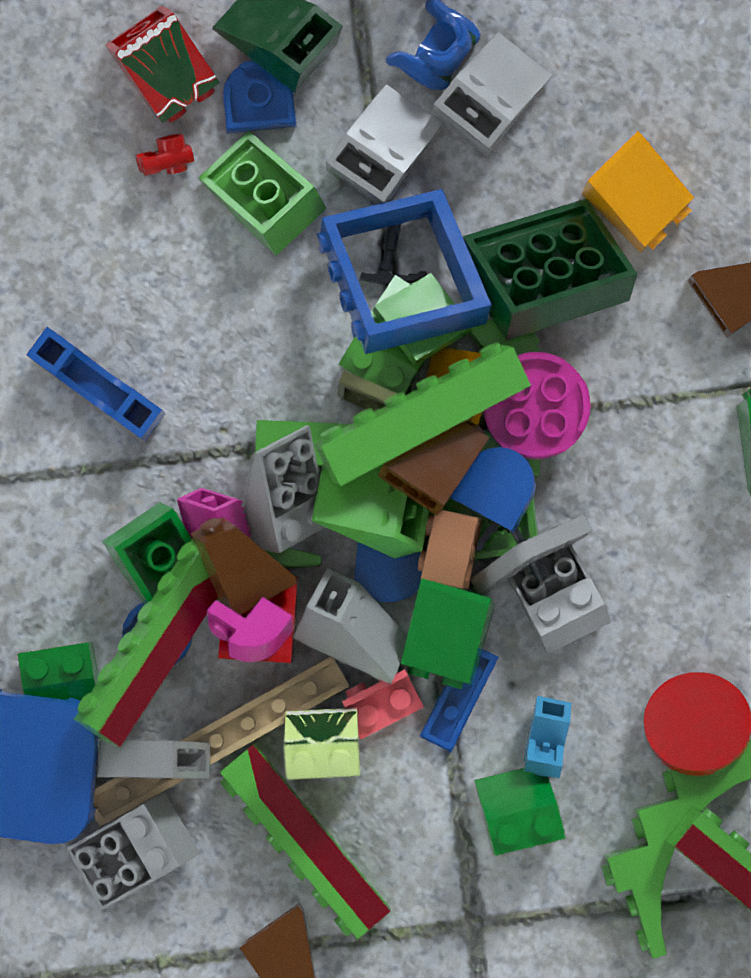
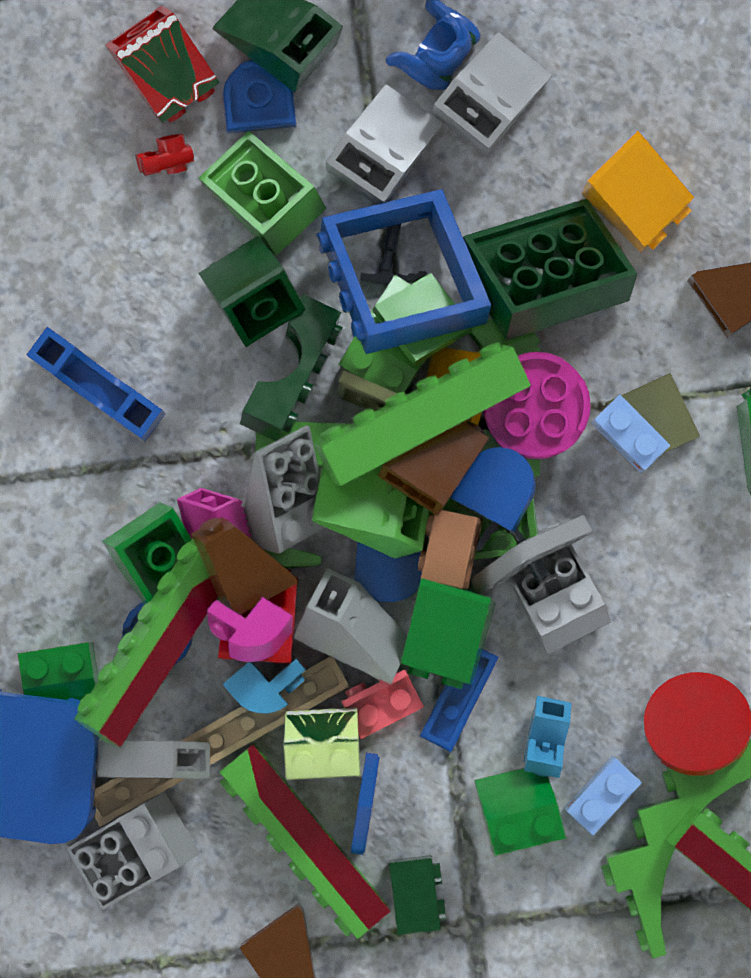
none -> dark green slope [198,236,306,347]
none -> dark azure brick [223,659,306,713]
none -> dark green arch [240,294,343,441]
none -> blue tile [350,752,380,855]
none -> dark green brick [389,855,447,935]
none -> light blue brick [563,756,642,836]
none -> light blue brick [591,395,670,473]
none -> olive tile [605,373,700,455]

